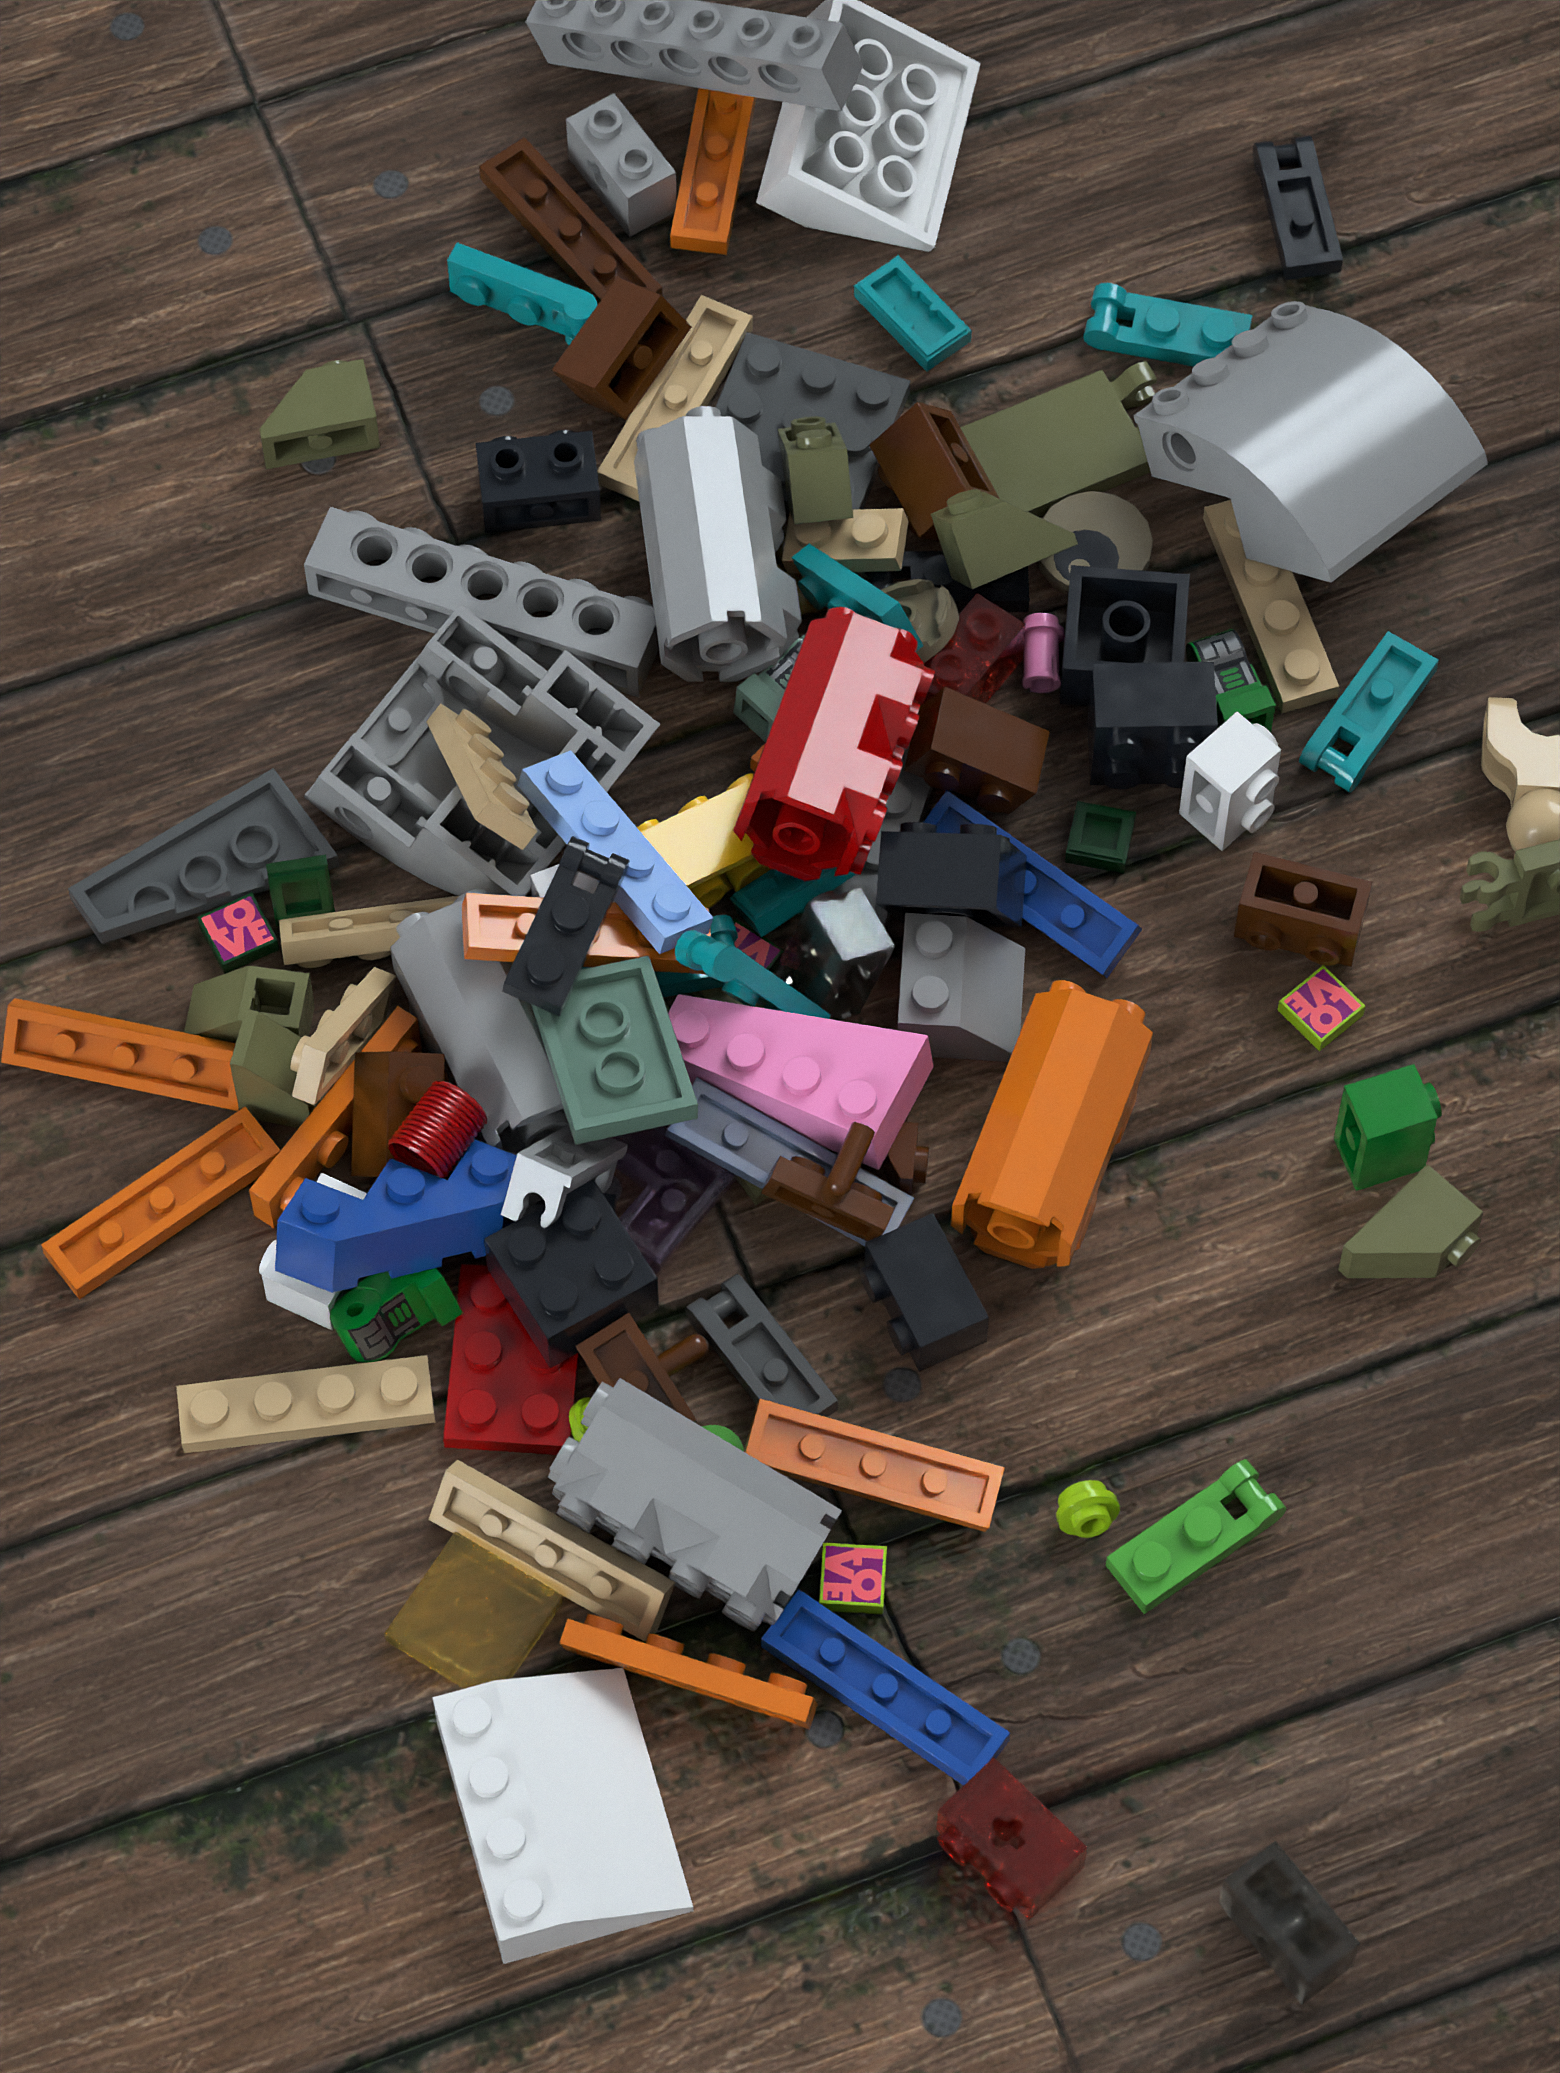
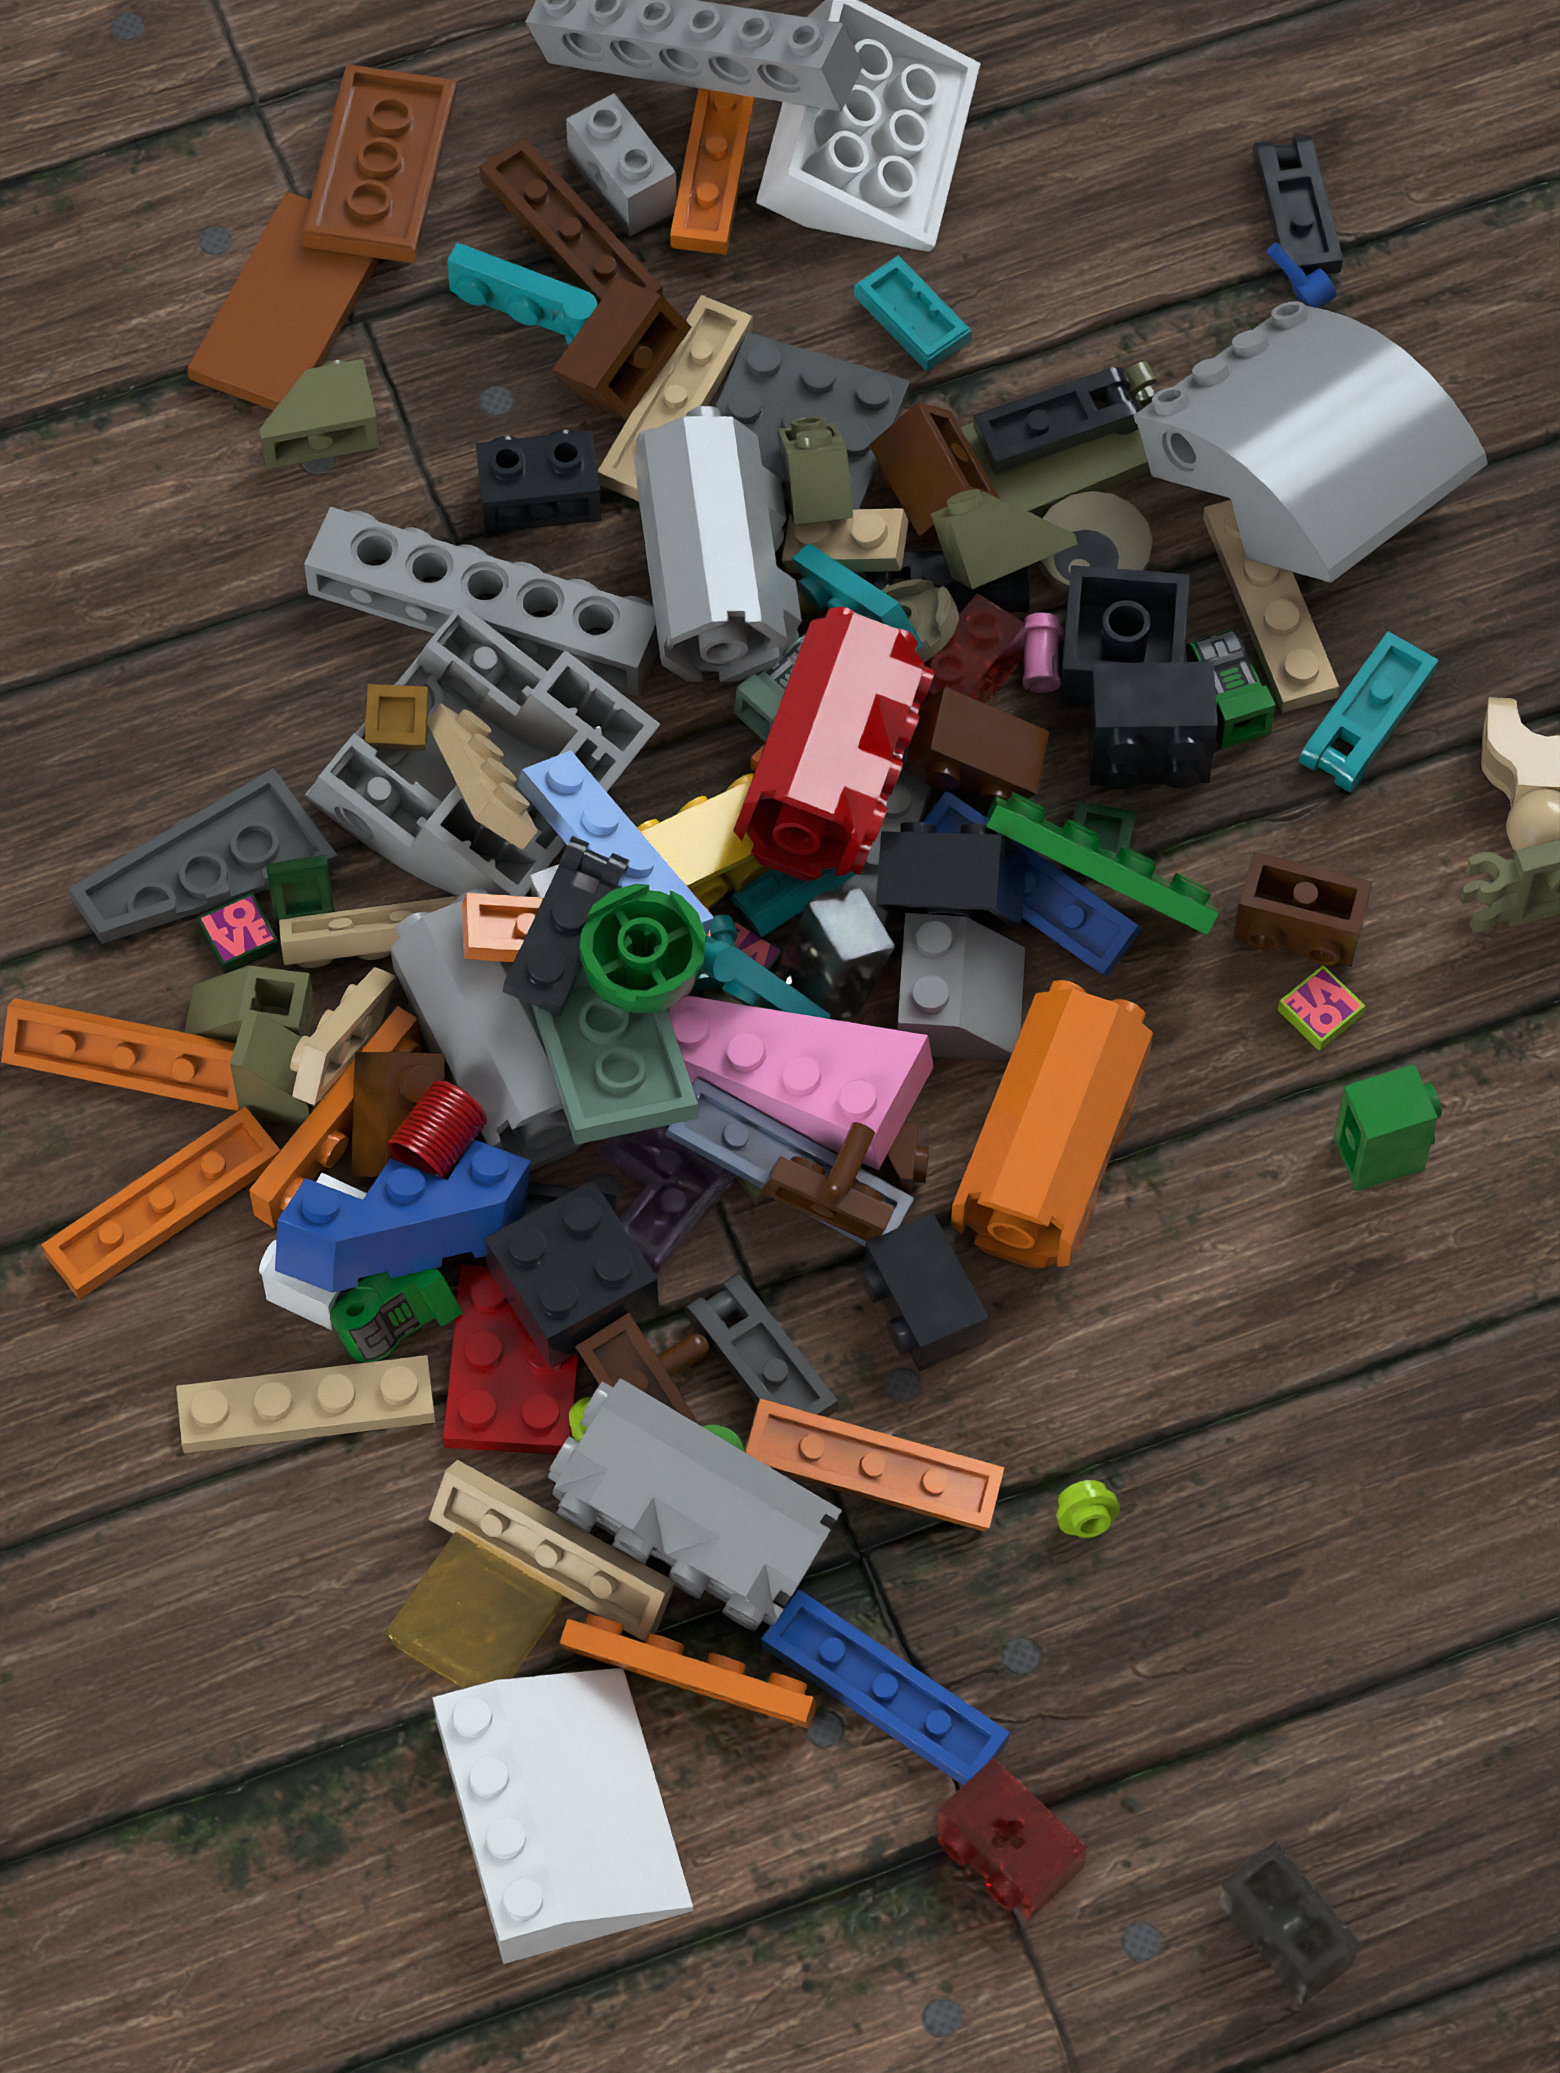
light grey hinge [501,1124,628,1228] -> none
tile [819,1543,887,1614] -> none
teal plate [1083,283,1252,367] -> none
bright green plate [1105,1459,1287,1614] -> none
white brick [1179,712,1281,851] -> none
olive slope [1338,1164,1483,1278] -> none
none -> dark orange tile [187,191,380,411]
none -> dark orange tile [302,64,457,264]
none -> pearl gold plate [365,684,429,751]
none -> green cylinder [580,884,706,1014]
none -> black plate [973,367,1142,474]
none -> green plate [985,792,1219,935]
none -> blue hand [1267,243,1337,308]

